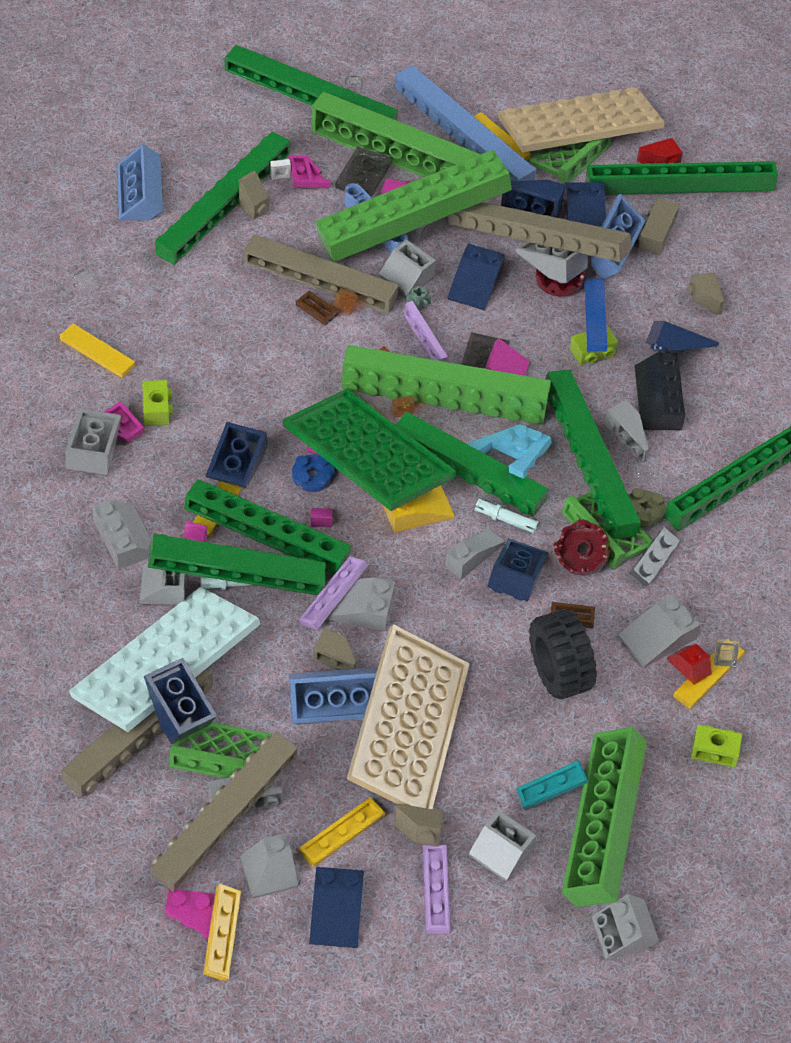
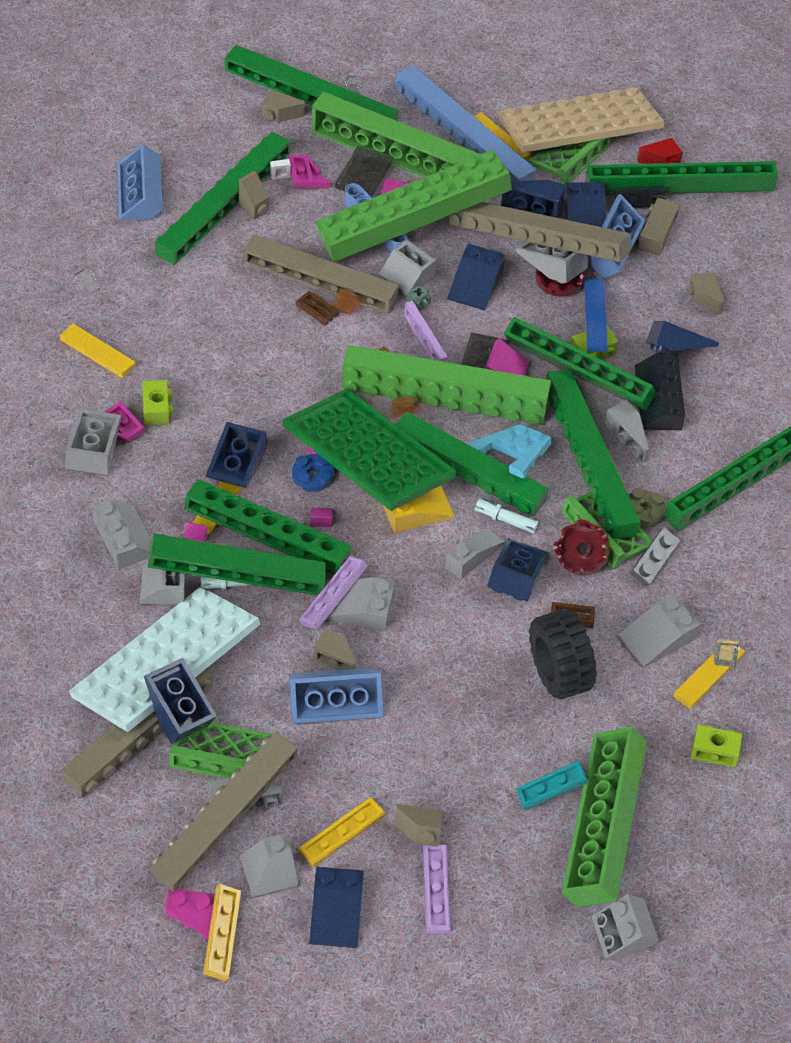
tan plate [347,624,469,809] -> none
slope [468,810,536,882] -> none
red slope [667,644,712,684] -> none
none -> dark tan slope [261,89,305,122]
none -> green brick [504,317,656,411]
none -> black hinge [613,186,667,208]

